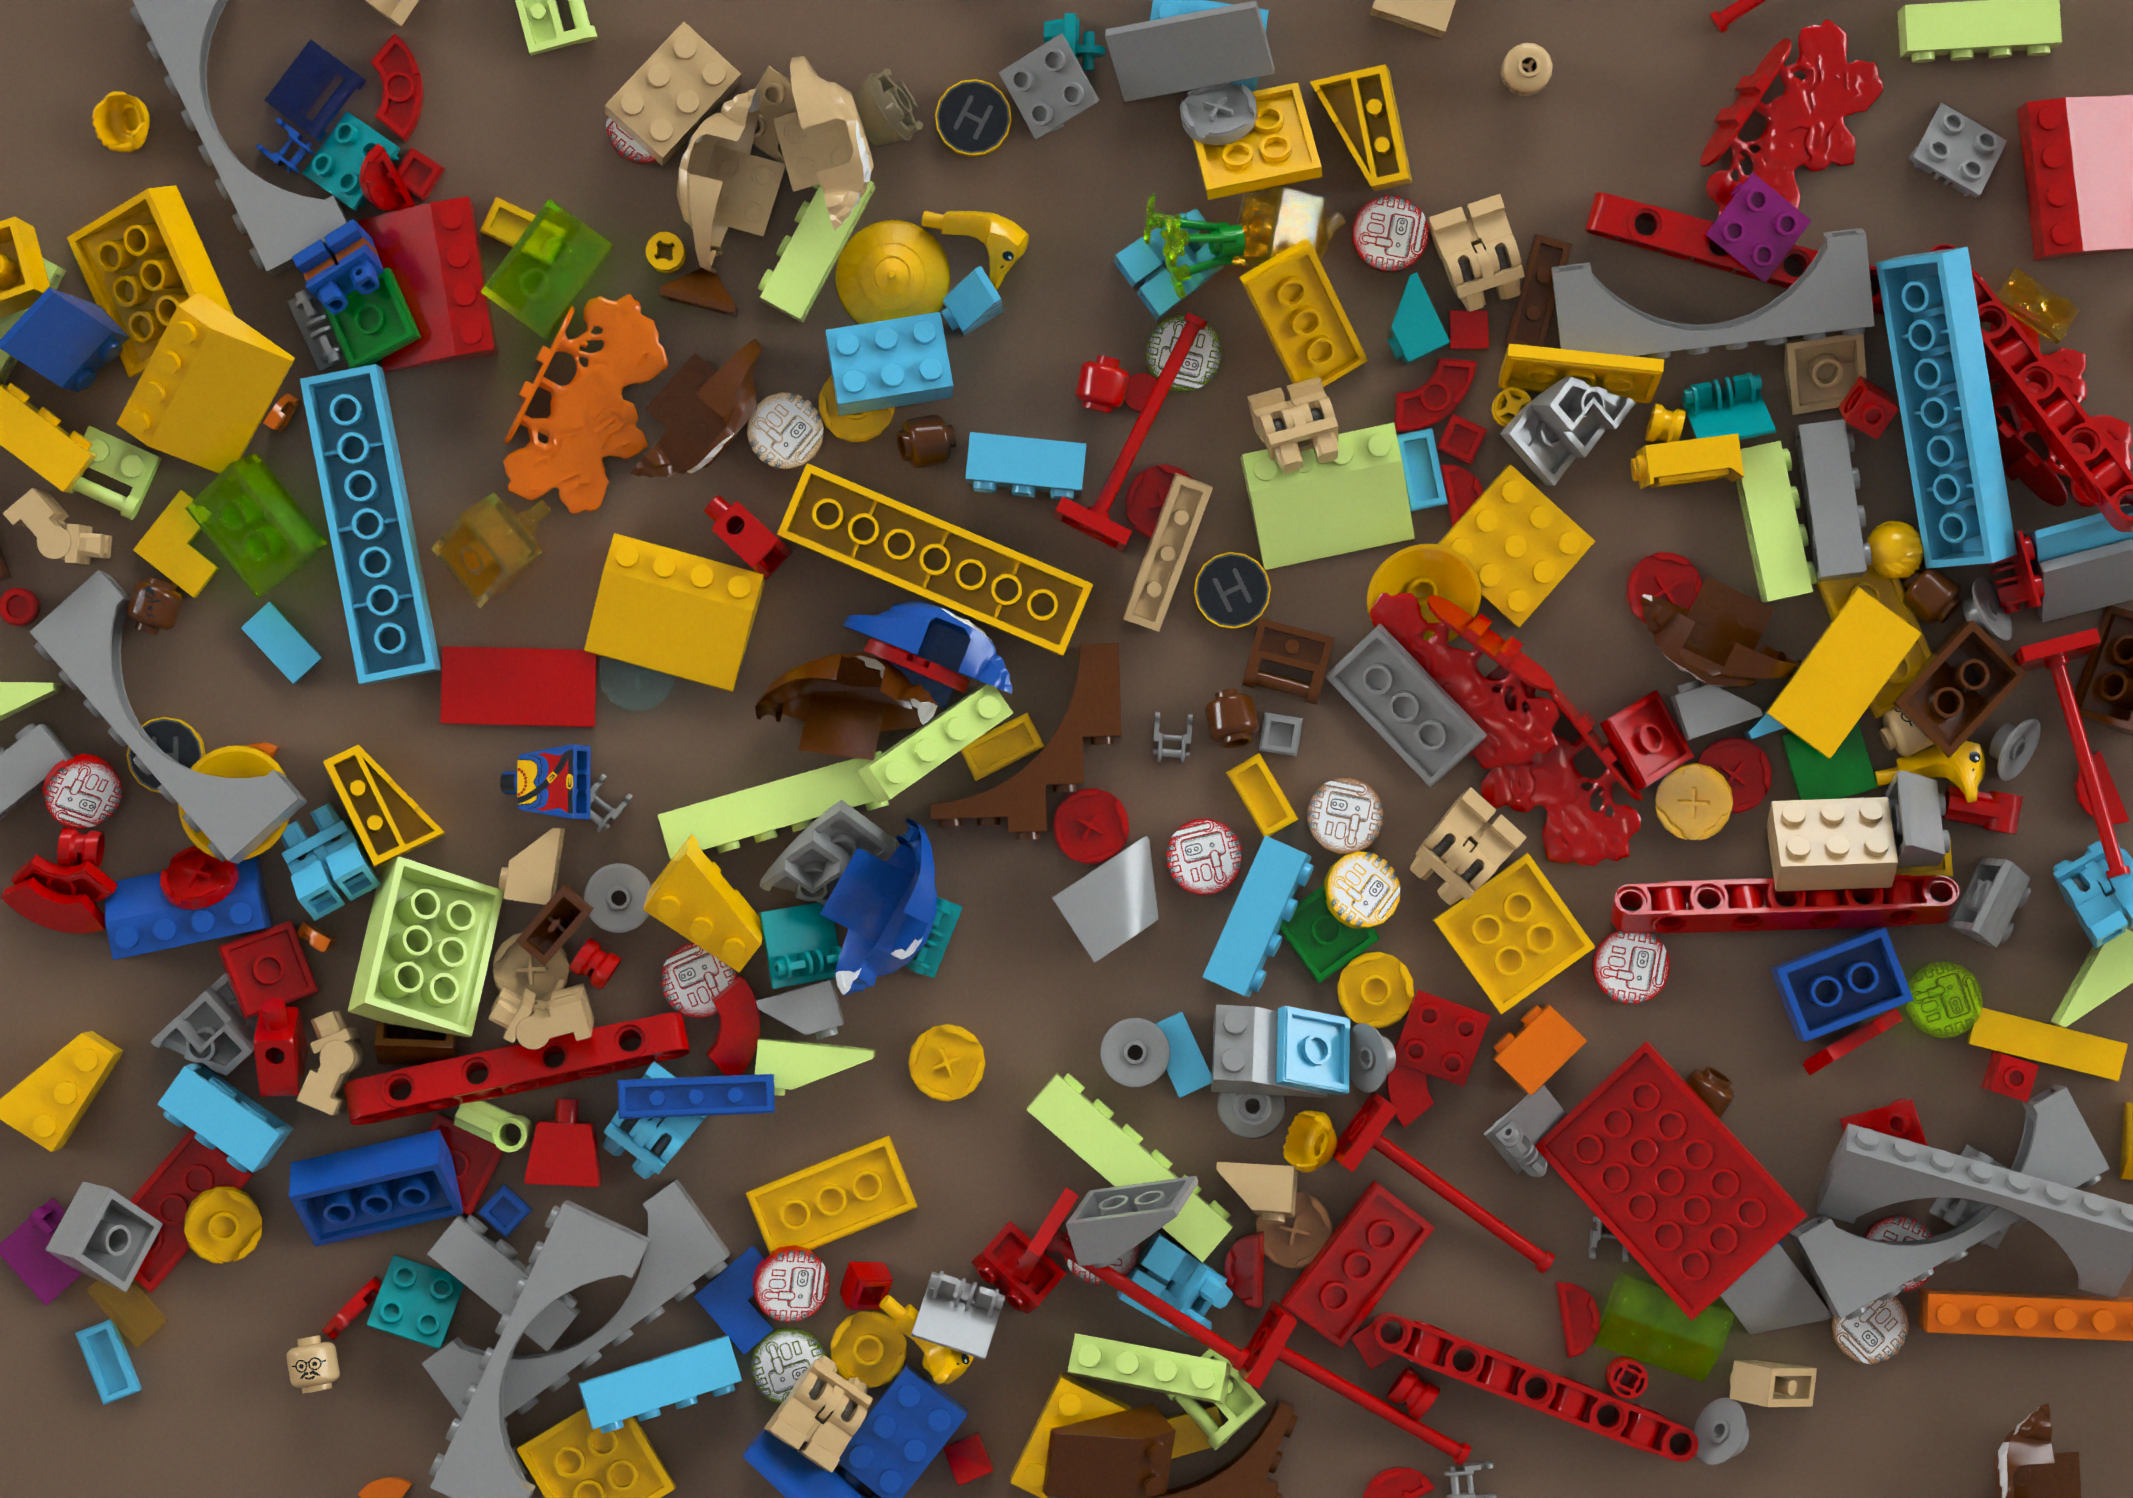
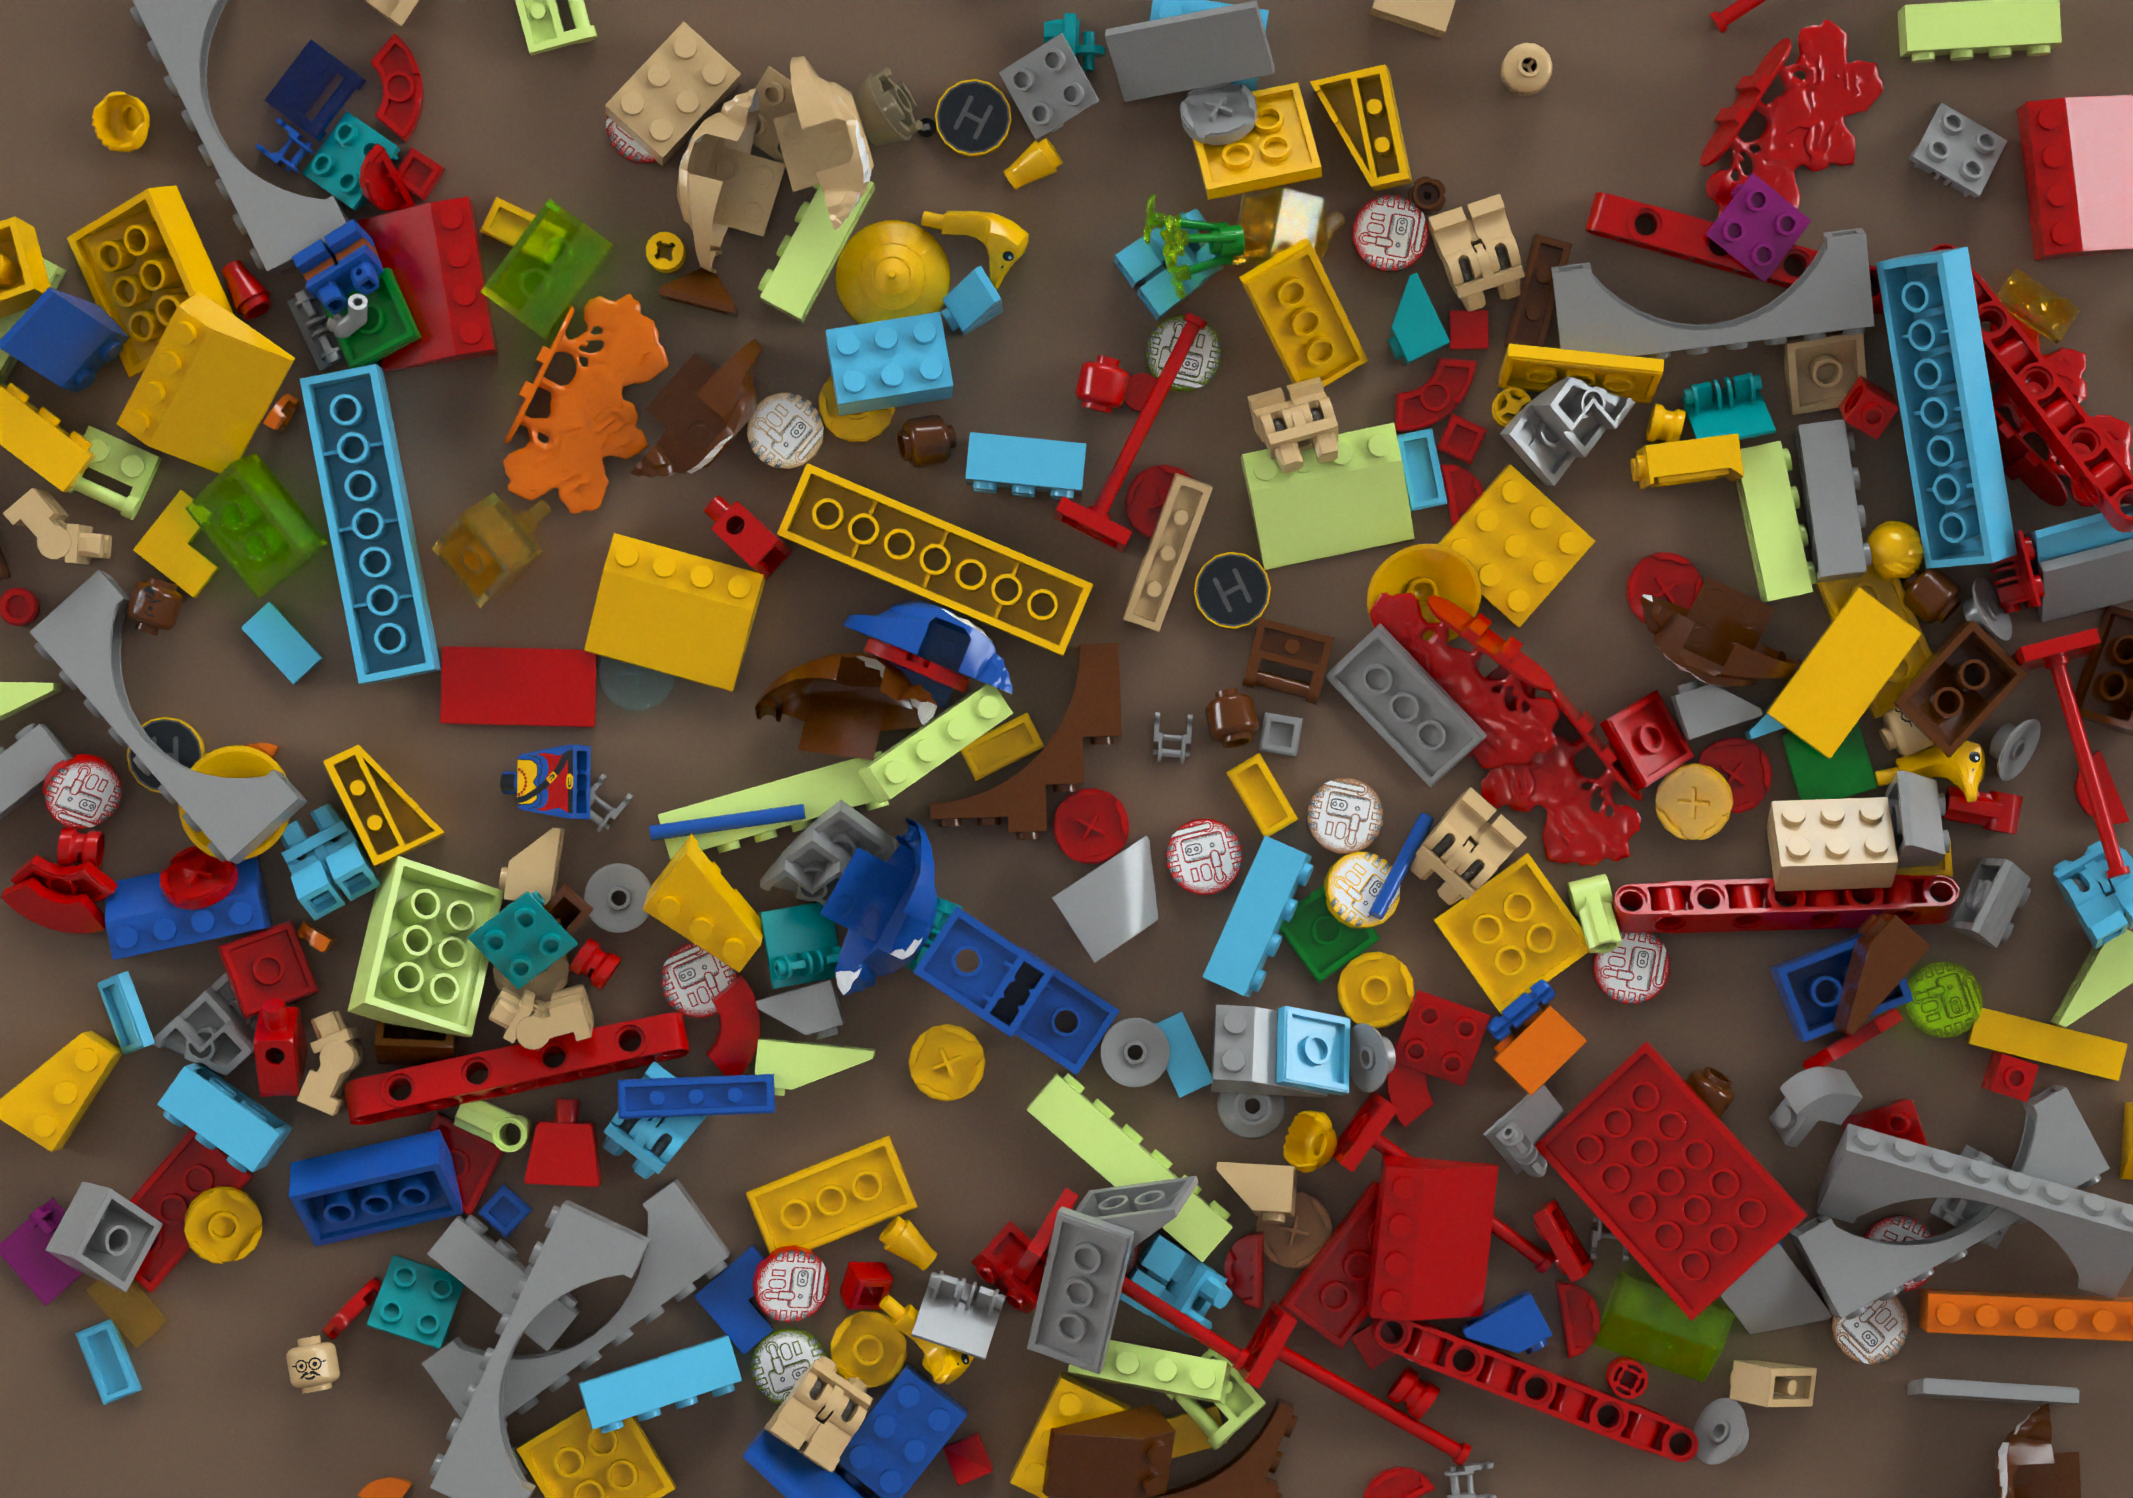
none -> medium azure tile [97,971,155,1055]
none -> red cone [221,260,272,320]
none -> light grey arm [326,294,368,339]
none -> teal hinge [467,890,578,990]
none -> blue bar [649,804,806,841]
none -> yellow cone [879,1216,938,1271]
none -> blue bracket [913,906,1120,1075]
none -> black piece [918,118,936,137]
none -> yellow cone [1003,138,1063,190]
none -> light grey tile [1027,1207,1135,1374]
none -> red slope [1366,1155,1498,1321]
none -> blue bar [1368,813,1434,920]
none -> reddish brown plate [1408,176,1446,215]
none -> blue slope [1459,1290,1553,1354]
none -> blue axle [1487,979,1556,1042]
none -> red plate [1533,1198,1594,1283]
none -> yellowish green piece [1567,874,1622,955]
none -> light grey brick [1769,1066,1863,1148]
none -> reddish brown slope [1833,913,1931,1035]
none -> light grey tile [1907,1378,2080,1406]

